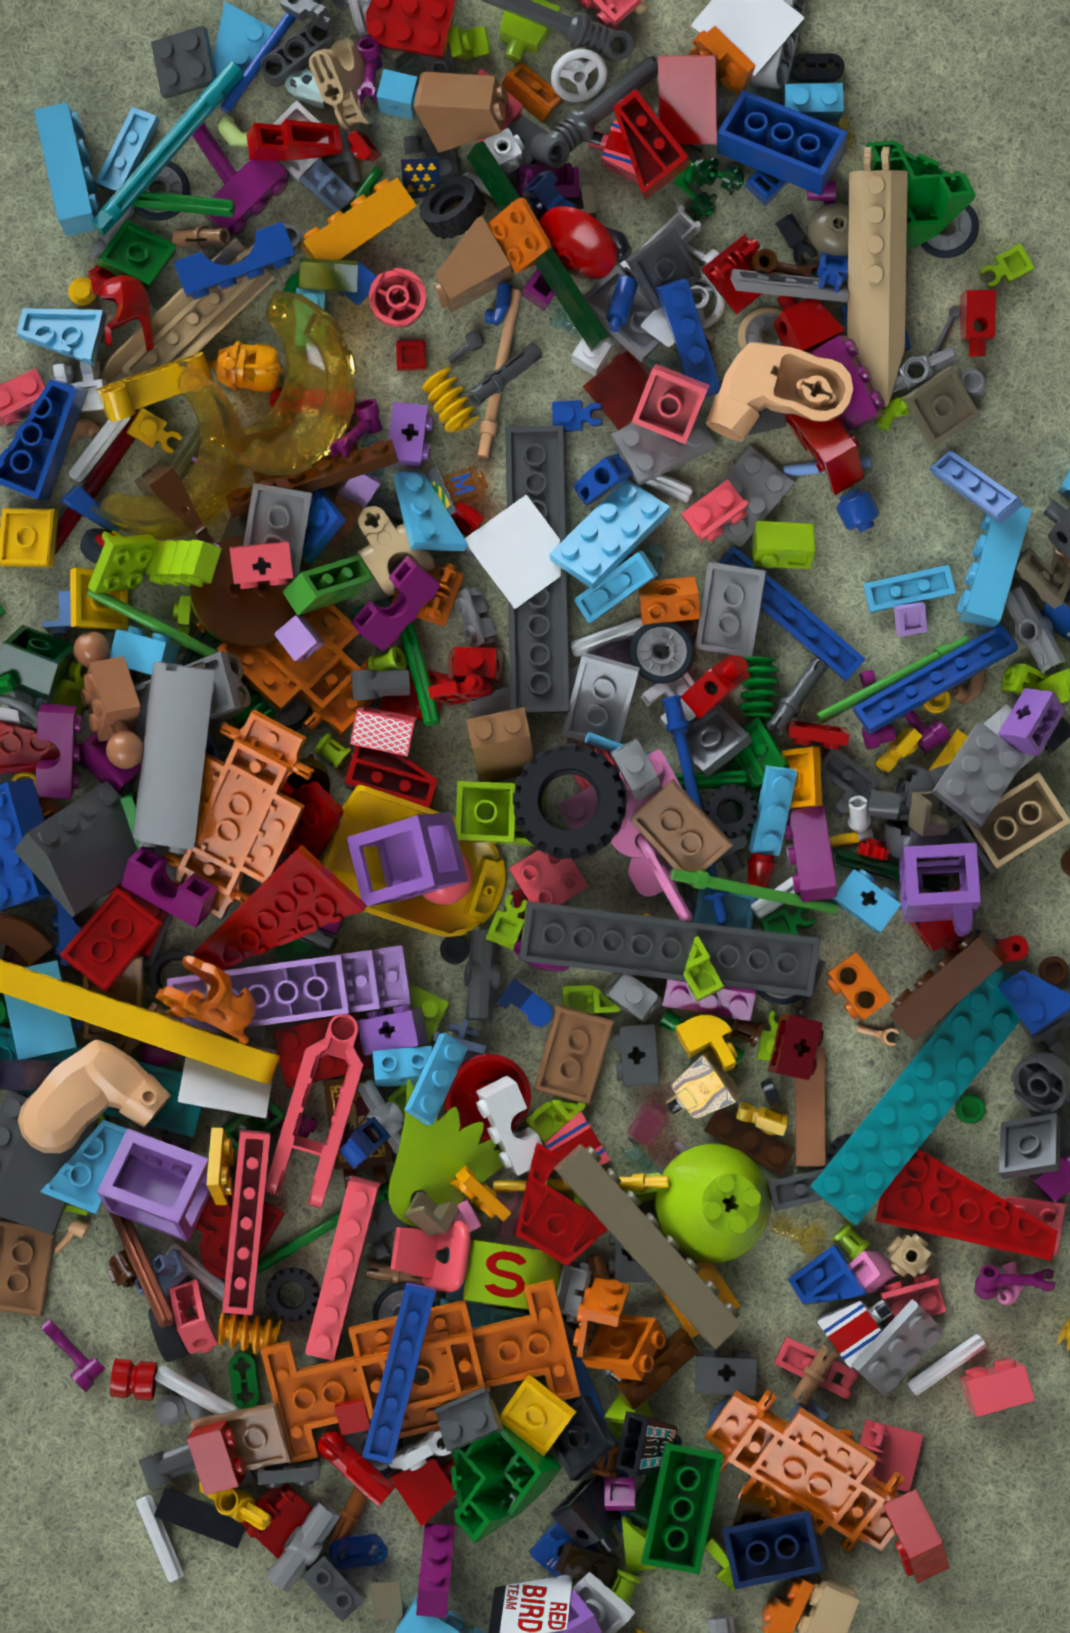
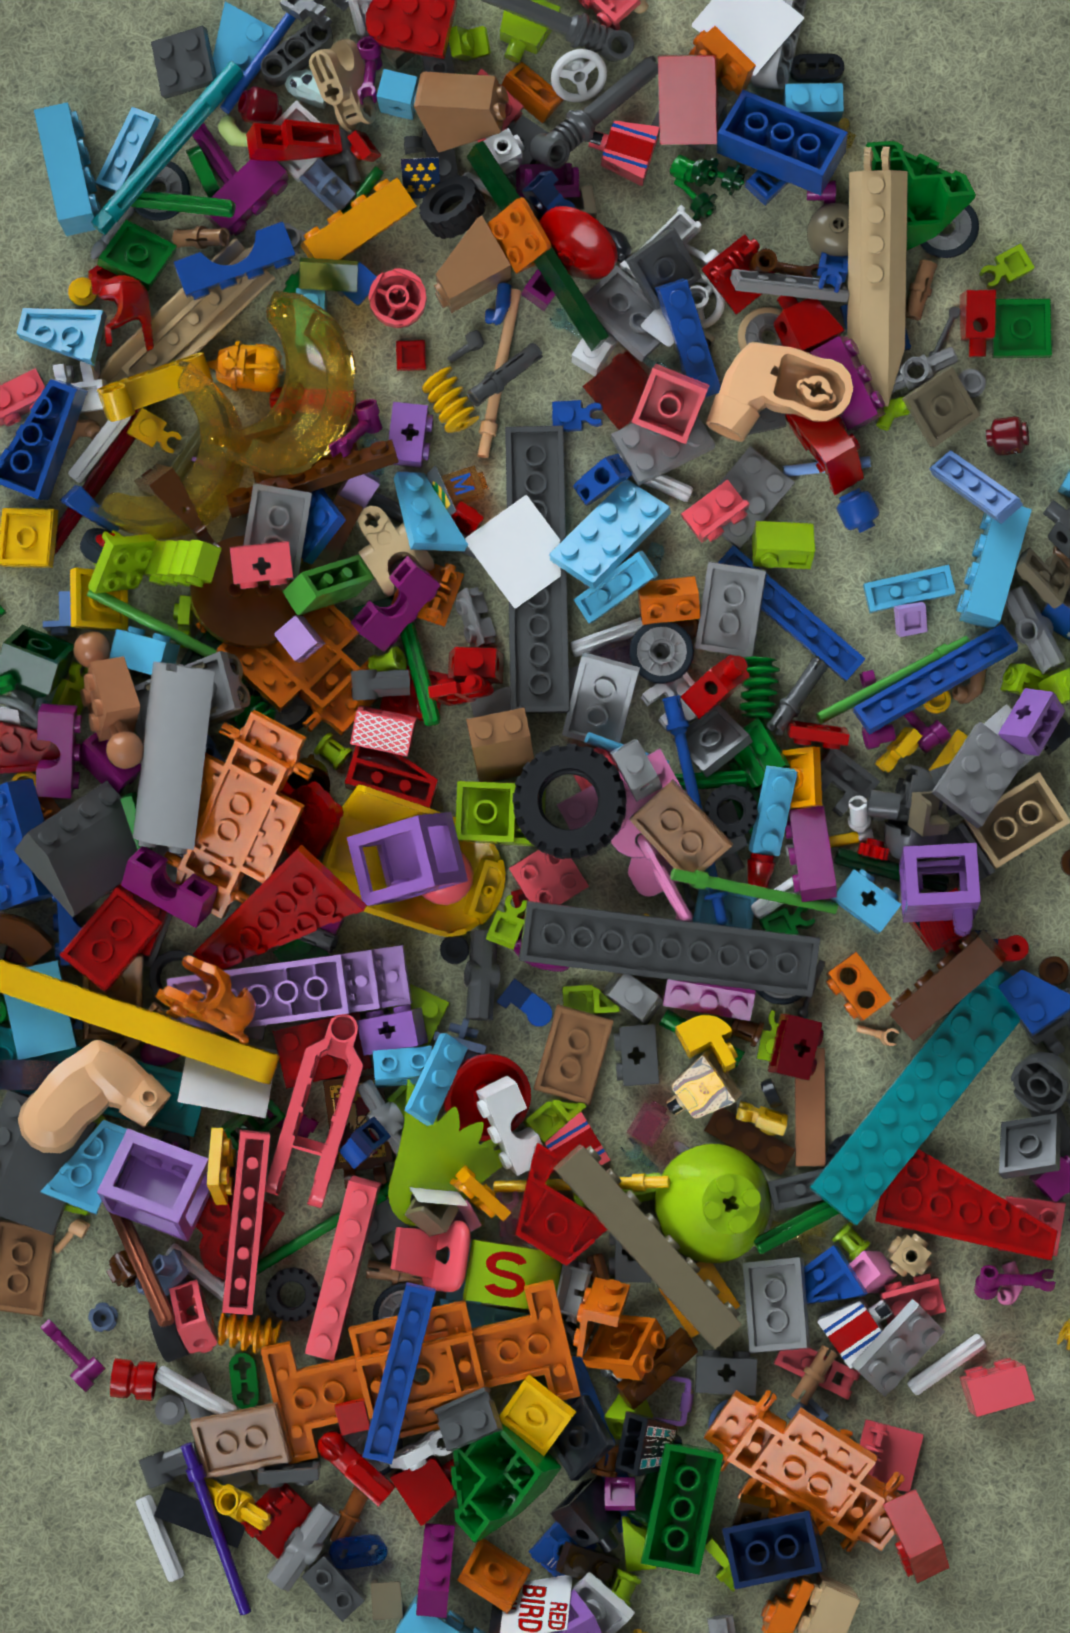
brick [187,1420,246,1495] -> none
blue cylinder [606,276,638,332] -> none
red wedge [613,89,691,200] -> none
lime slope [683,936,724,1002] -> none
black bar [775,213,818,266] -> none
green tile [955,1094,985,1124] -> none
none -> sand blue plate [88,1302,118,1332]
none -> dark purple bar [181,1442,251,1615]
none -> green beam [185,144,220,198]
none -> dark red head [238,86,283,124]
none -> white sticker [409,1187,468,1206]
none -> orange tile [457,1538,531,1614]
none -> medium lavender piece [653,1376,694,1426]
none -> light grey plate [743,1257,810,1353]
none -> green axle [754,1201,840,1254]
none -> medium nougat pin [906,259,938,321]
none -> dark red head [986,416,1029,456]
none -> green plate [992,299,1052,358]

